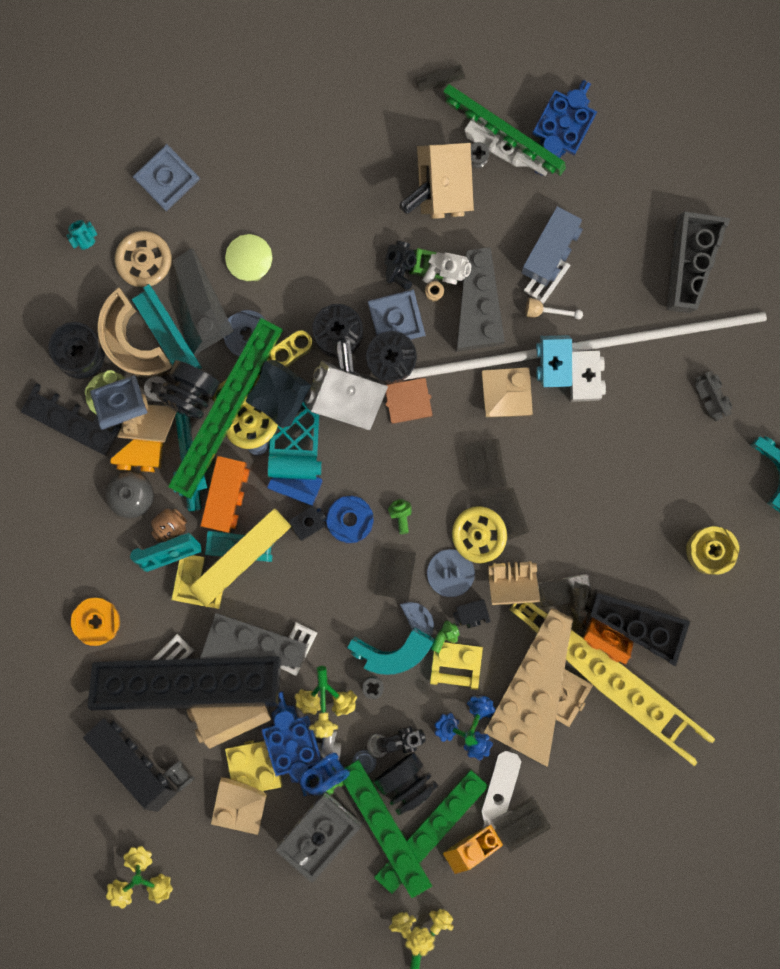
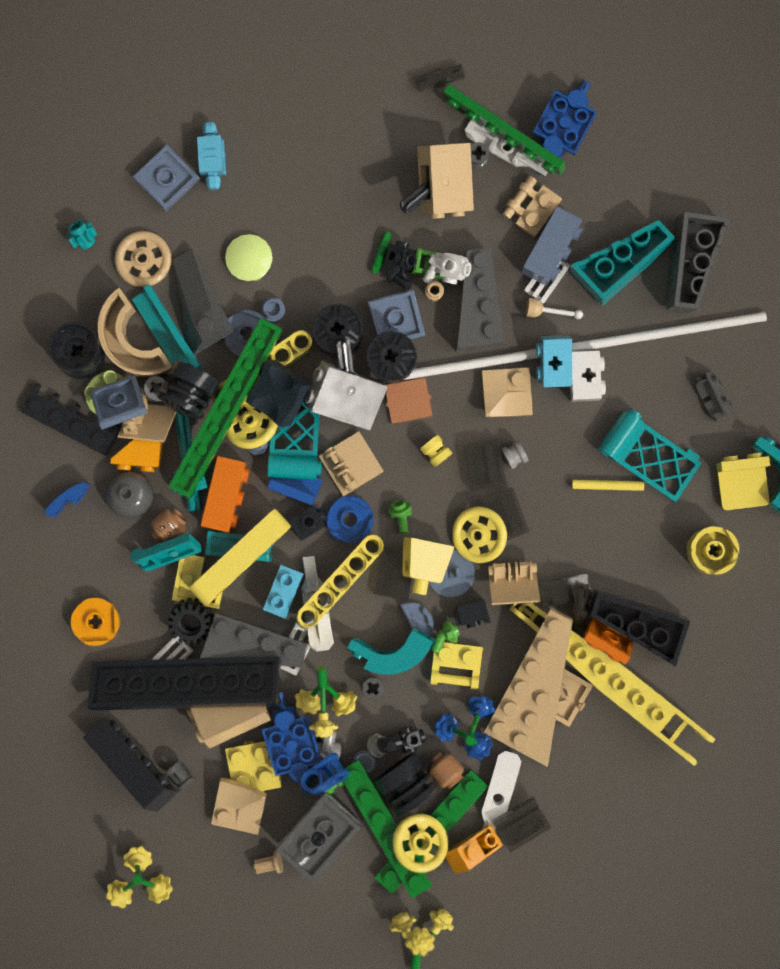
none -> blue slope [44,482,91,518]
none -> black tyre [168,598,214,645]
none -> medium azure piece [197,122,226,190]
none -> tan piece [254,851,283,874]
none -> sand blue plate [261,298,285,322]
none -> medium azure brick [263,565,304,619]
none -> light yellow beam [296,535,384,629]
none -> white piece [301,556,334,652]
none -> tan hinge [319,431,384,496]
none -> green piece [371,231,391,274]
none -> light yellow plate [393,814,448,873]
none -> light yellow torso [402,537,454,595]
none -> light yellow wheel [420,435,453,468]
none -> medium nougat head [428,752,464,789]
none -> light grey wheel [501,440,529,470]
none -> tan plate [502,176,562,238]
none -> teal wedge [571,220,675,306]
none -> light yellow bar [572,479,644,491]
none -> teal piece [597,408,702,502]
none -> light yellow bracket [716,453,770,510]

